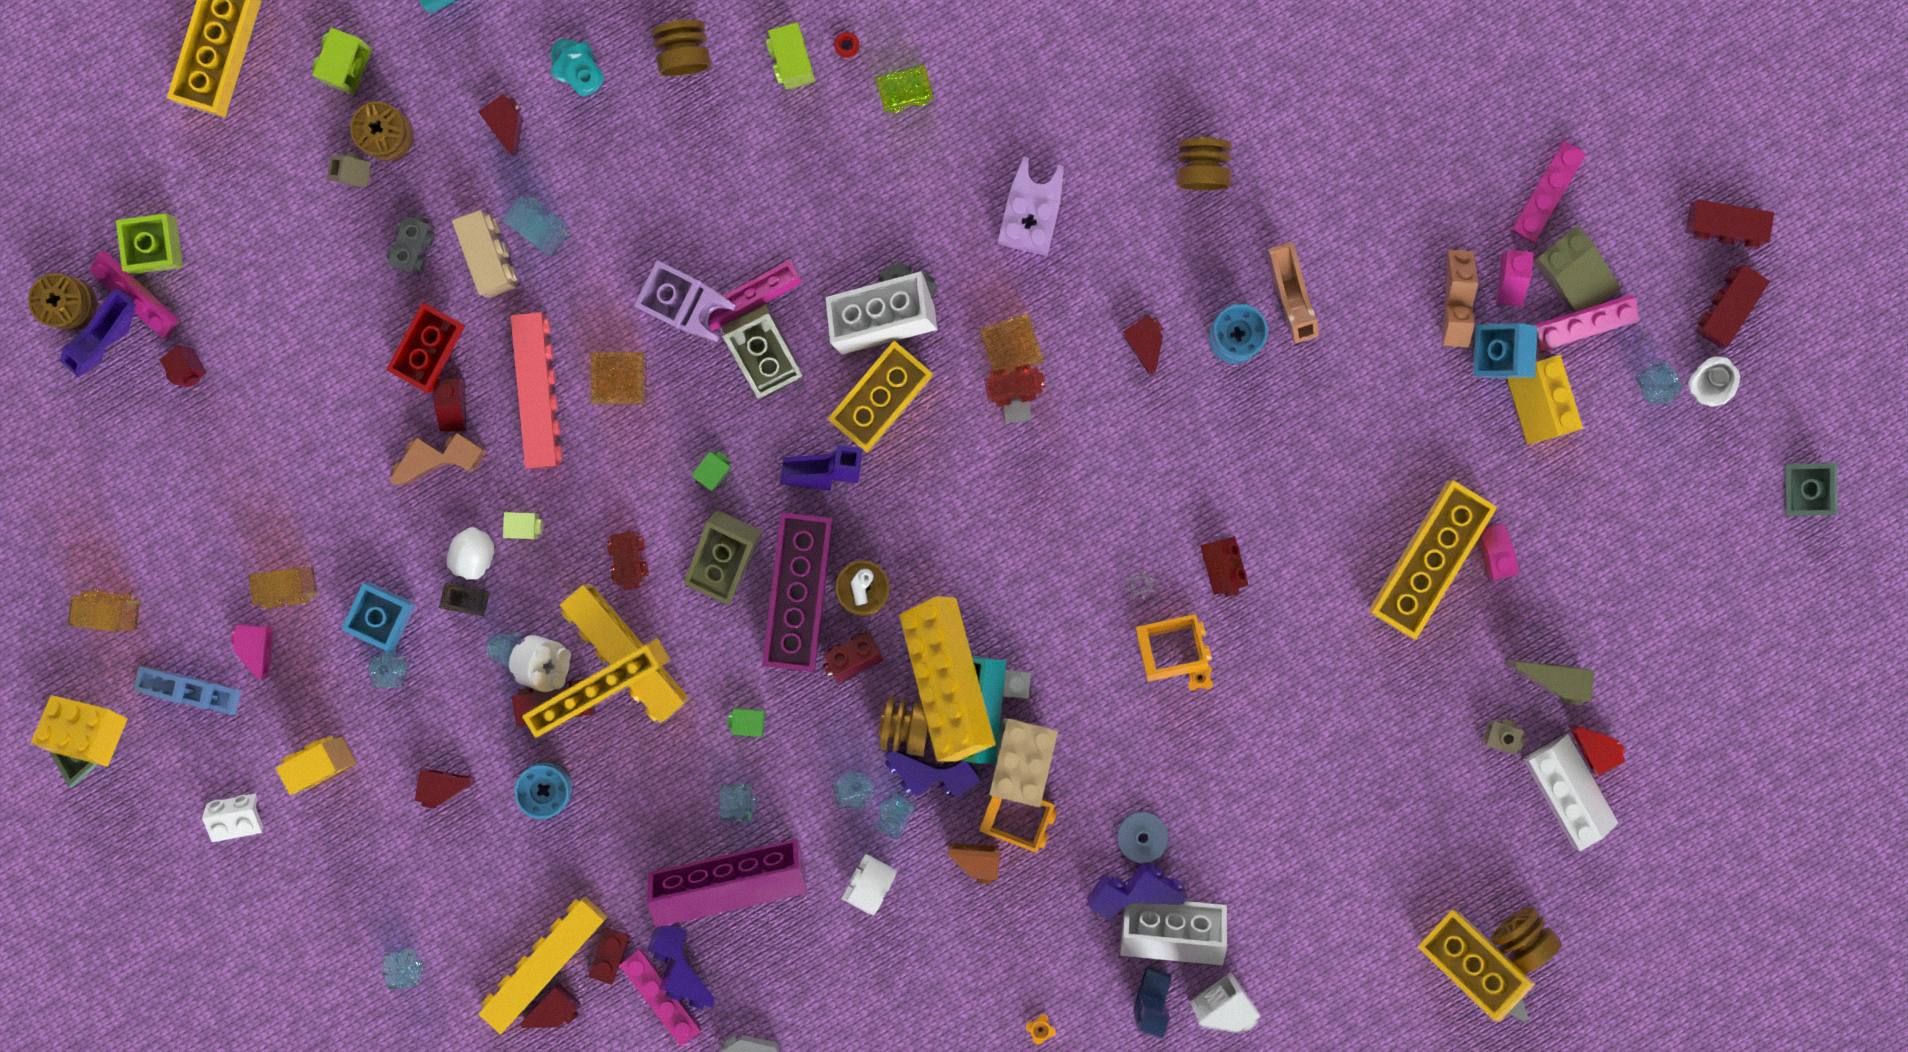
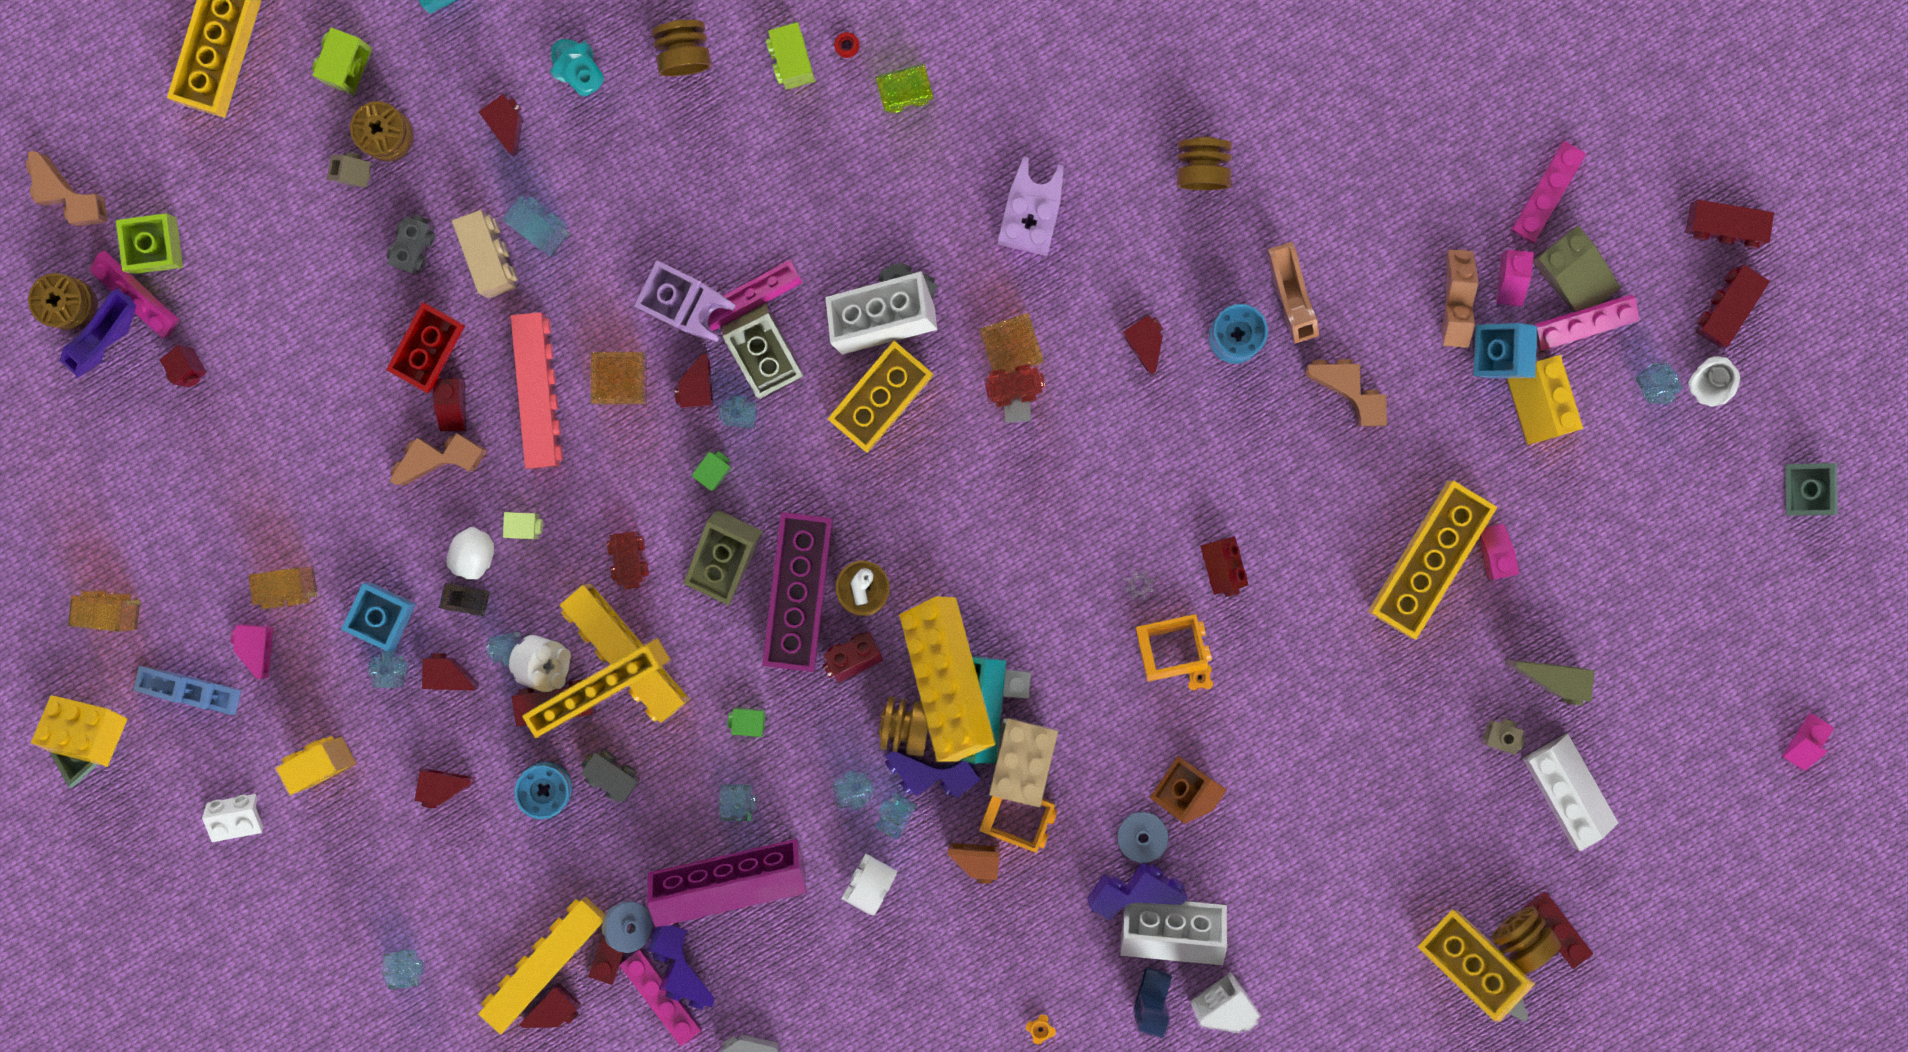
dark purple arch [780,445,863,491] -> none
red slope [1569,725,1626,775] -> none
none -> nougat arch [26,151,108,227]
none -> dark red slope [422,653,479,691]
none -> dark grey brick [581,750,641,803]
none -> sand blue plate [602,901,652,953]
none -> dark red slope [674,354,714,409]
none -> clear light blue brick [719,395,758,429]
none -> dark orange slope [1149,756,1227,824]
none -> nougat arch [1305,359,1387,427]
none -> dark red plate [1524,891,1593,969]
none -> dark pink slope [1782,713,1834,771]

